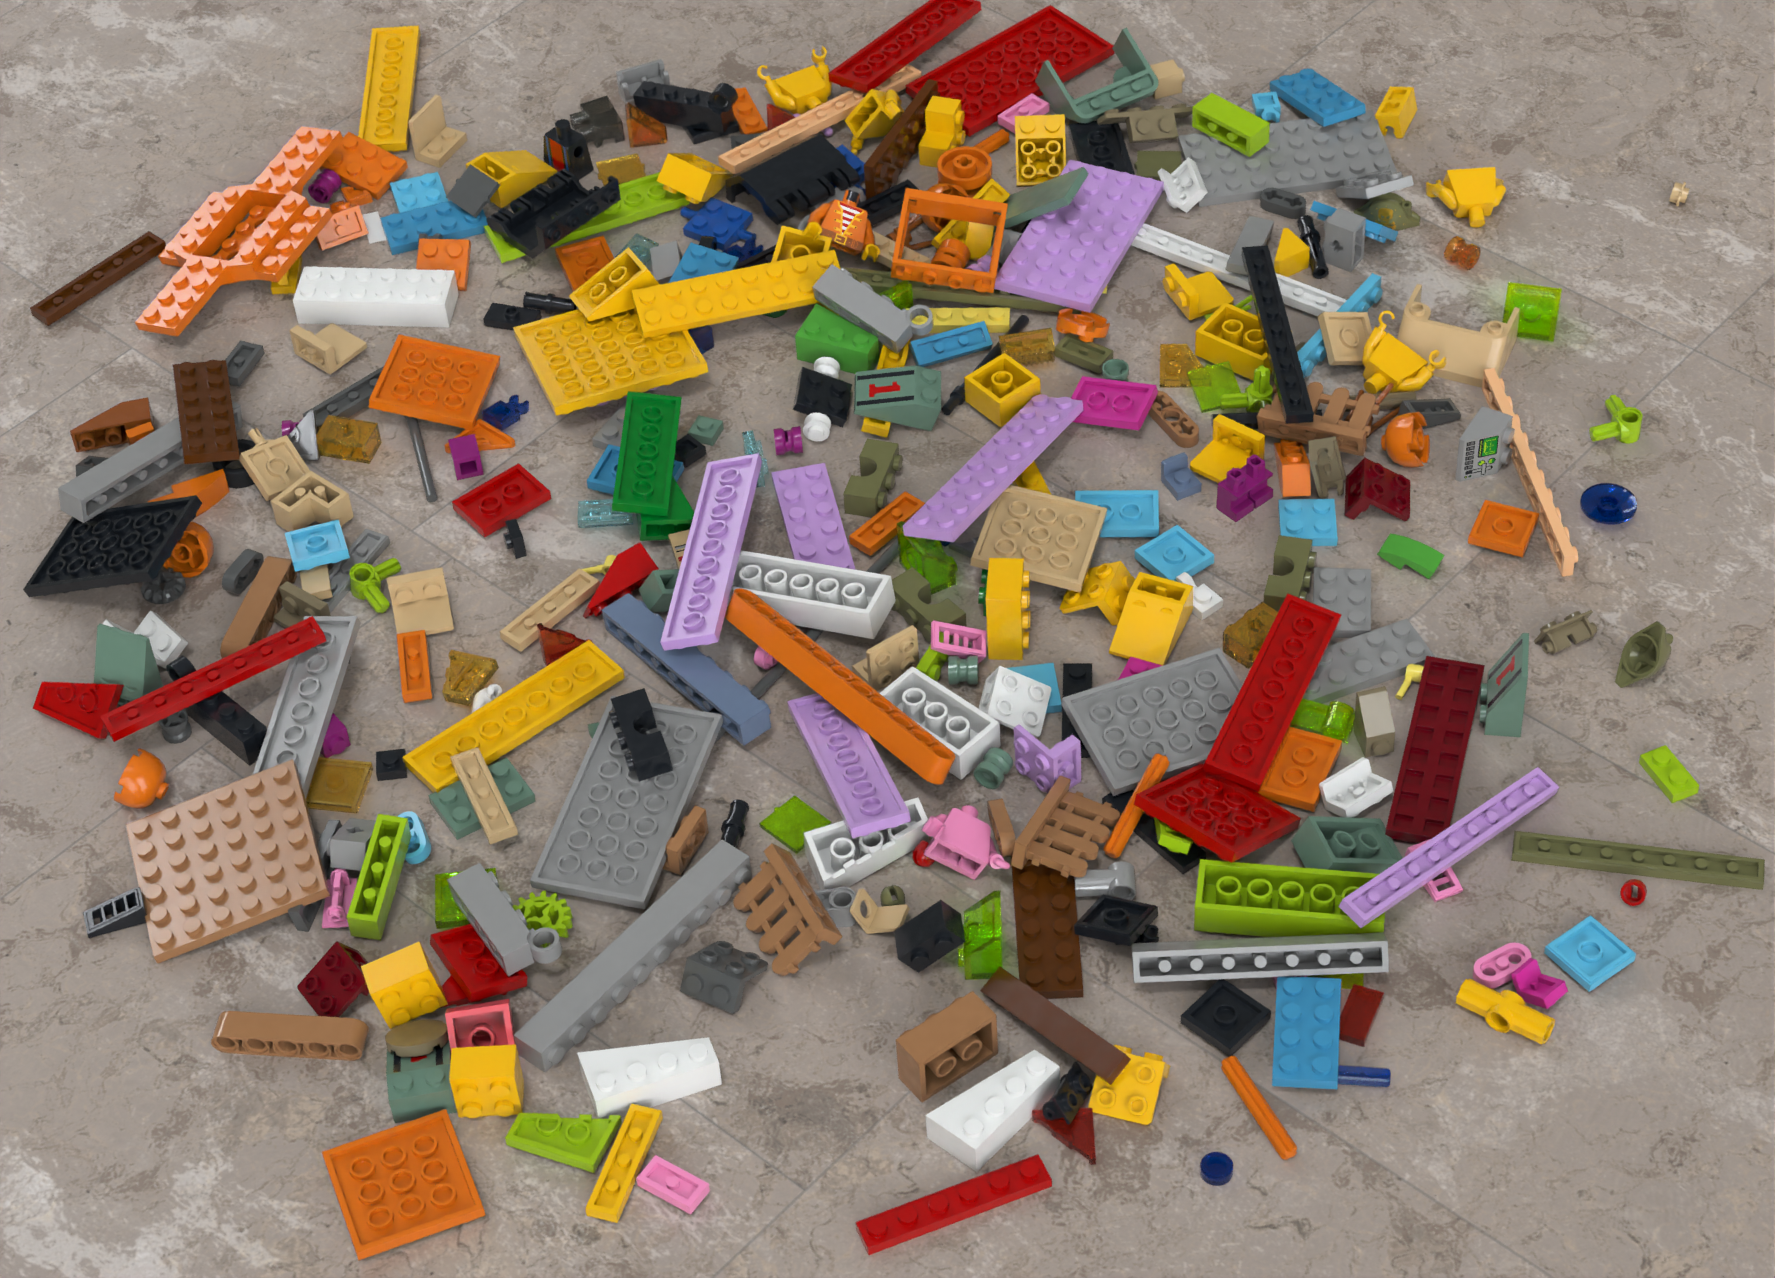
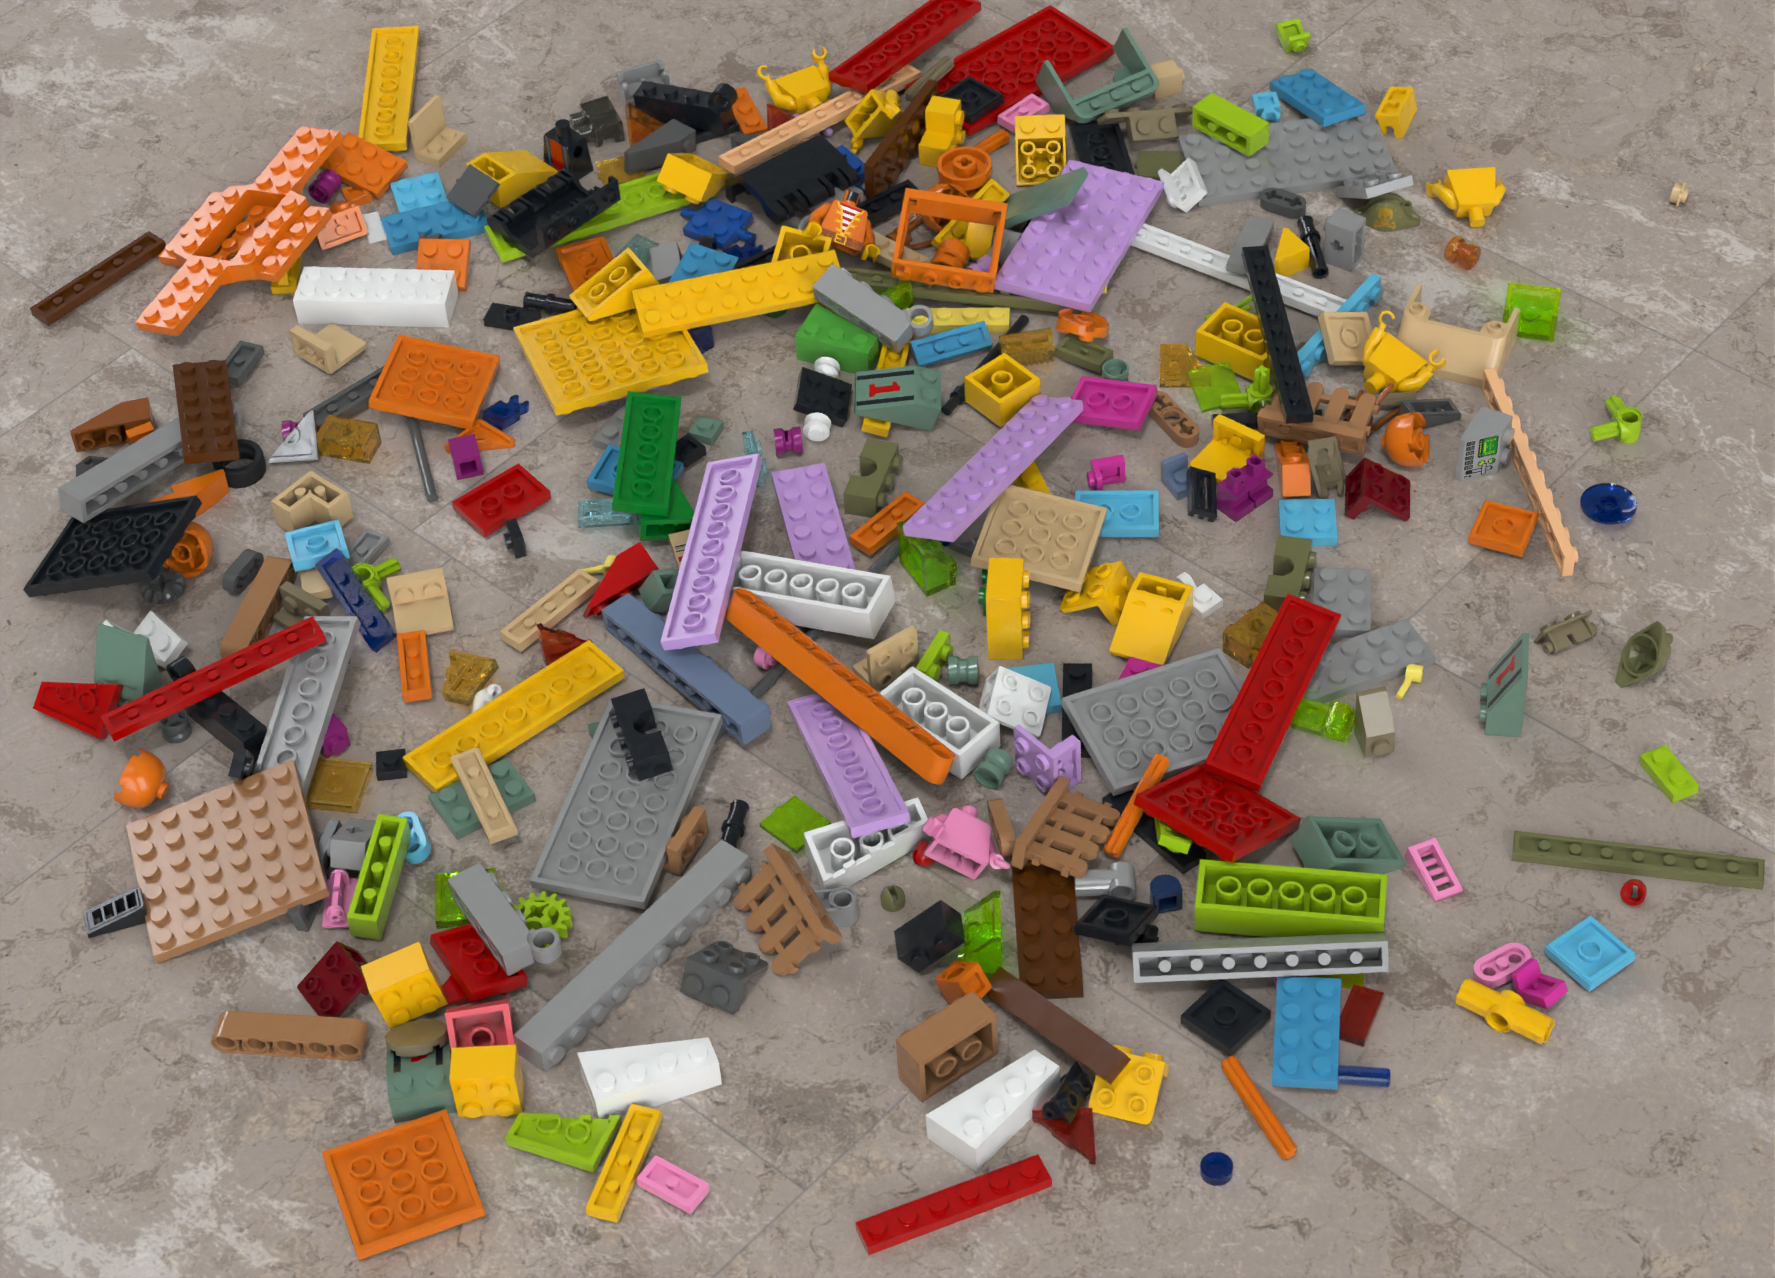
tan plate [239,428,310,501] -> none
tan bracket [850,889,910,934] -> none
olive arch [891,567,967,643] -> none
bright pink slope [931,620,987,664] -> none
medium azure plate [1135,525,1214,582] -> none
yellow bracket [1163,263,1234,320] -> none
orange plate [1257,727,1342,812] -> none
dark azure plate [1310,201,1398,243] -> none
white bracket [1319,757,1394,818] -> none
lavender plate [1339,767,1560,928] -> none
bright green slope [1377,533,1445,579] -> none
dark red plate [1385,656,1485,843] -> none
none -> black plate [228,747,257,781]
none -> clear blue plate [315,548,397,653]
none -> dark grey slope [624,119,696,174]
none -> dark tan axle [905,56,955,102]
none -> orange brick [935,960,992,1005]
none -> black tile [940,76,1005,125]
none -> dark pink bracket [1087,454,1125,491]
none -> dark blue brick [1150,874,1183,914]
none -> black tile [1186,466,1217,522]
none -> lime bracket [1275,18,1312,53]

